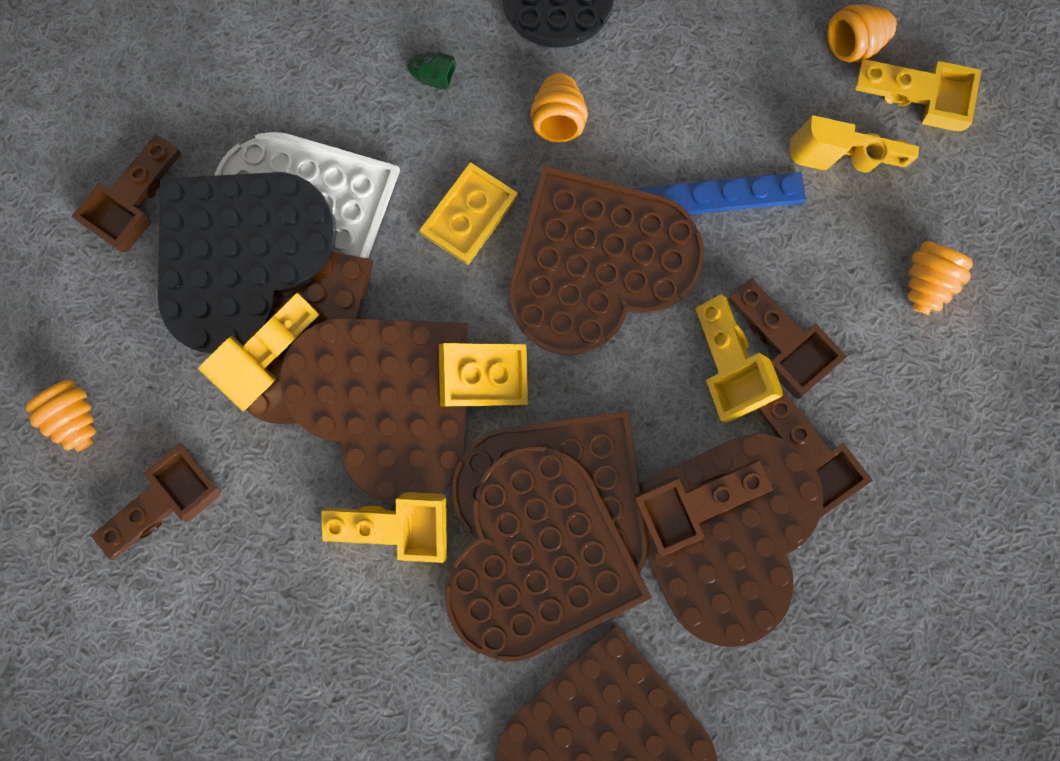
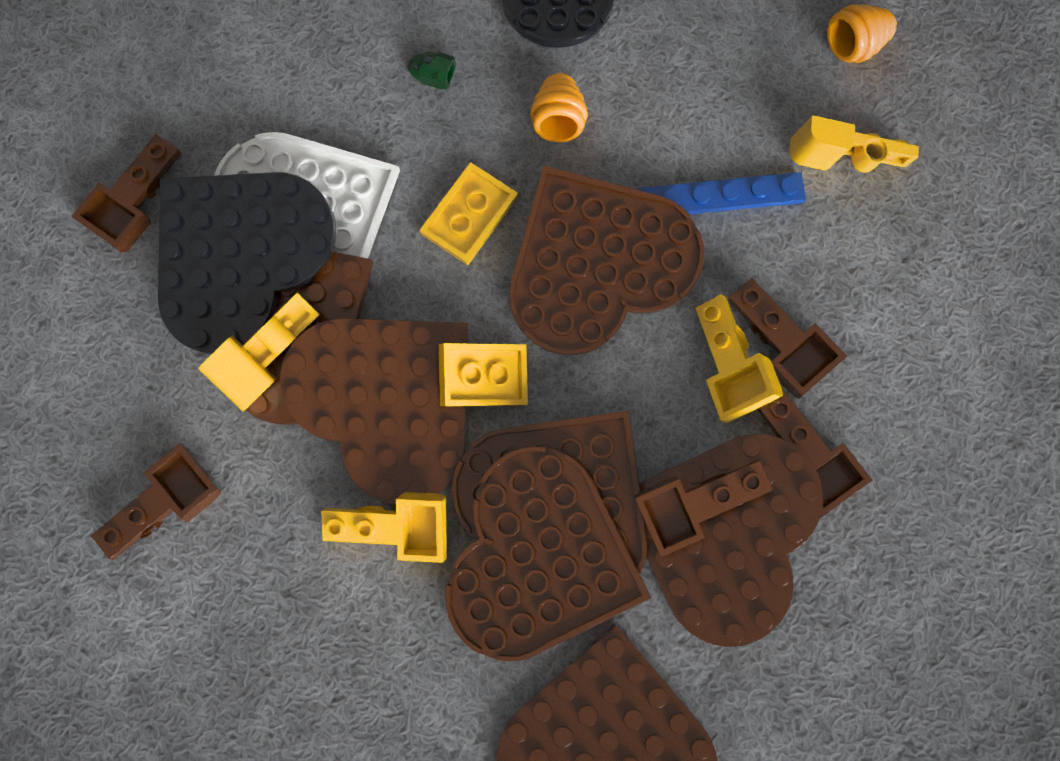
light orange piece [25,379,96,453] -> none
yellow plate [855,59,982,131] -> none
light orange piece [907,241,973,315] -> none

